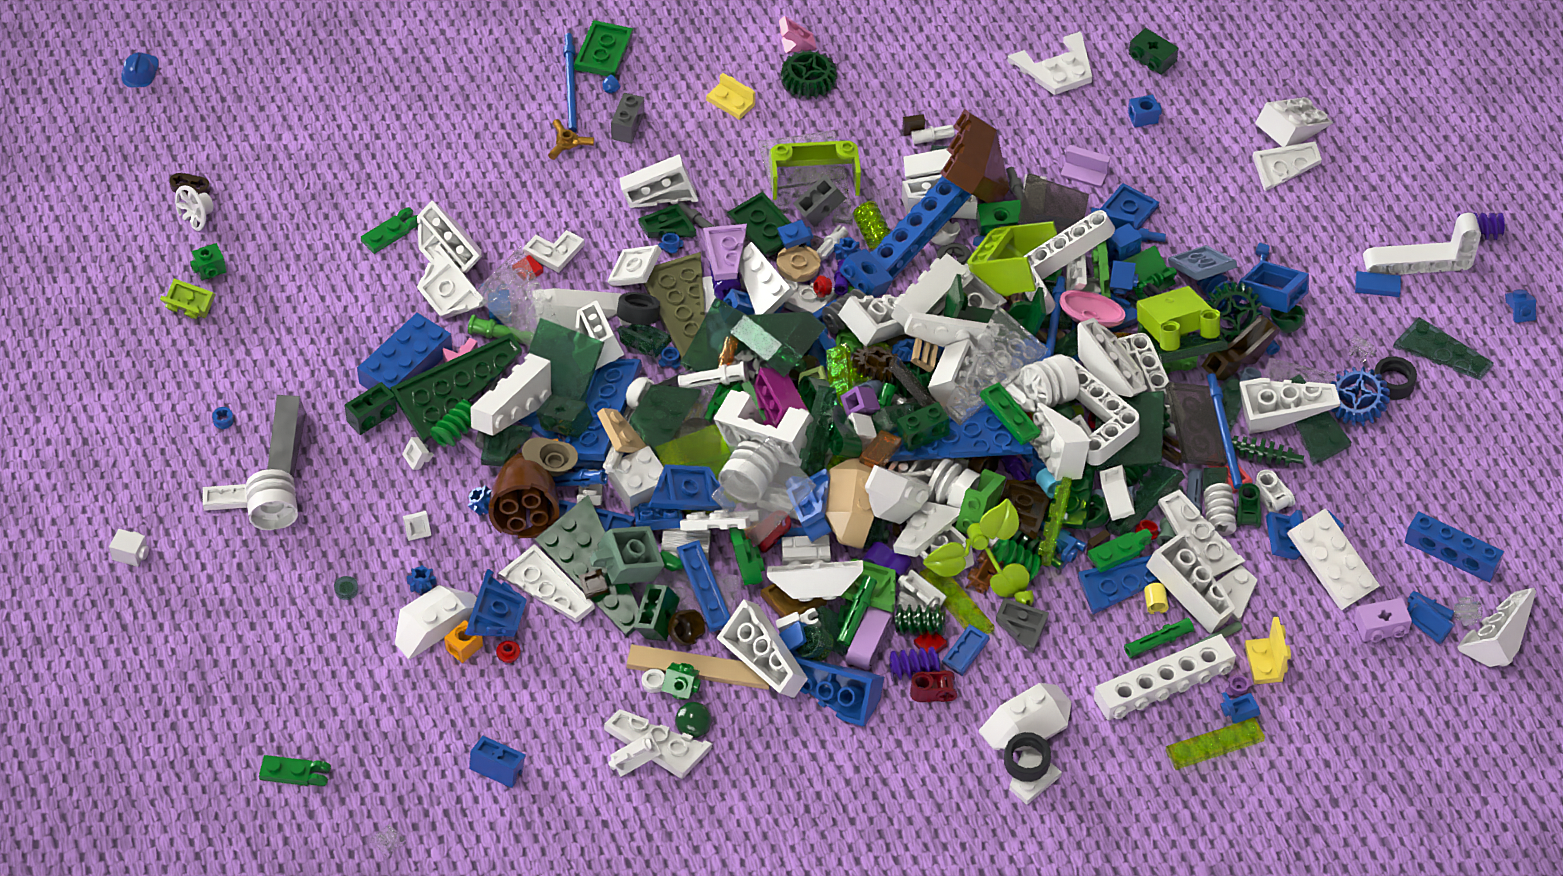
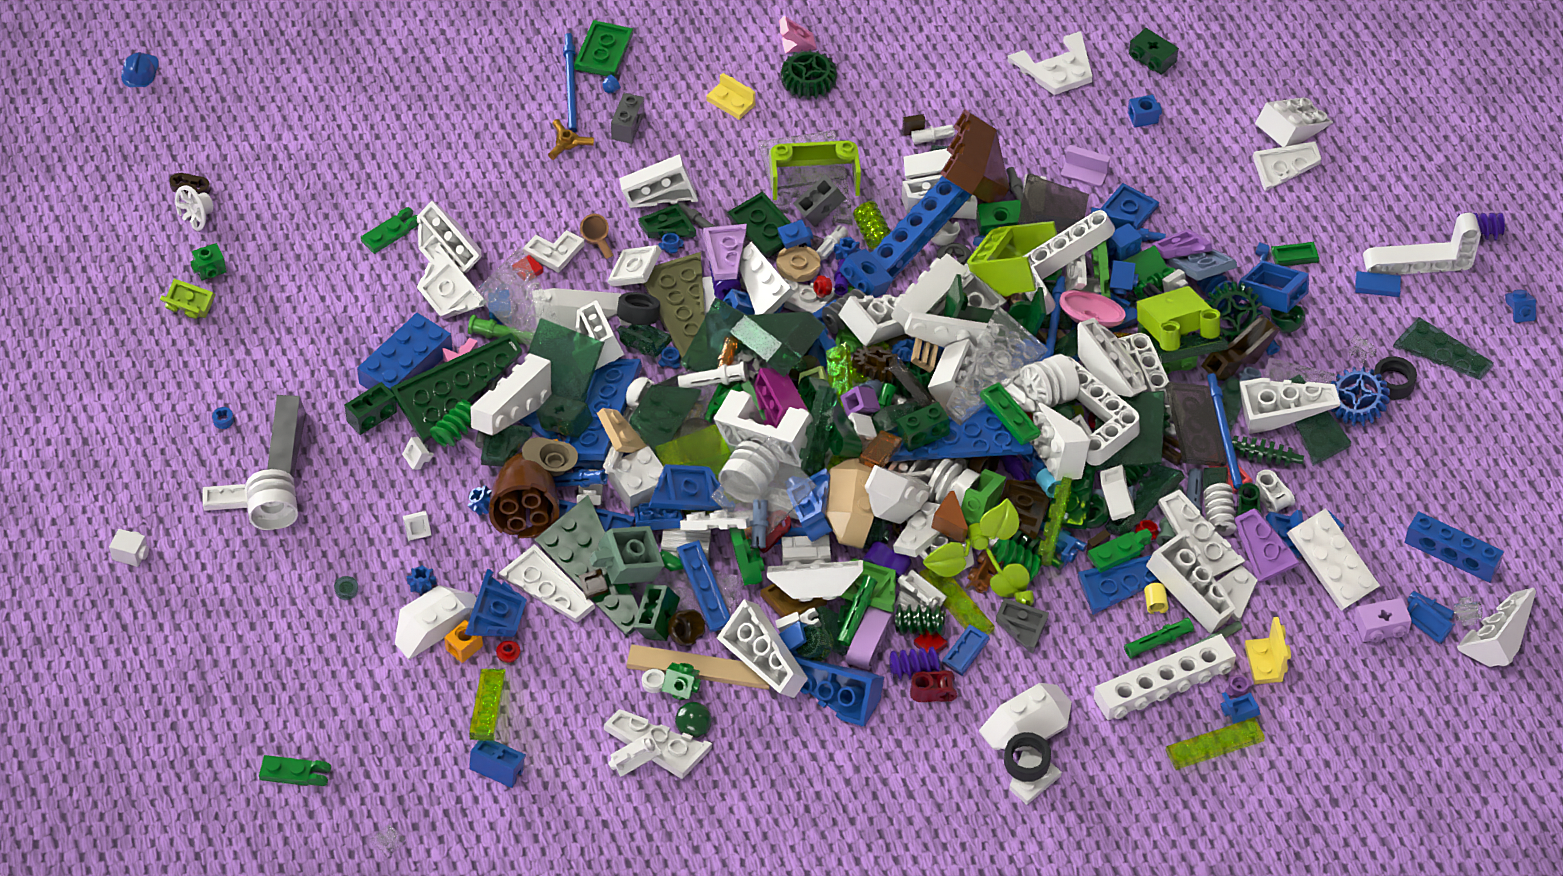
none -> clear neon green plate [469,669,506,741]
none -> medium nougat piece [580,214,614,260]
none -> sand blue pin [750,499,769,548]
none -> dark orange slope [931,491,968,543]
none -> medium lavender wing [1152,229,1212,259]
none -> white tile [1162,269,1188,293]
none -> medium lavender wing [1234,508,1302,583]
none -> green tile [1271,242,1319,266]

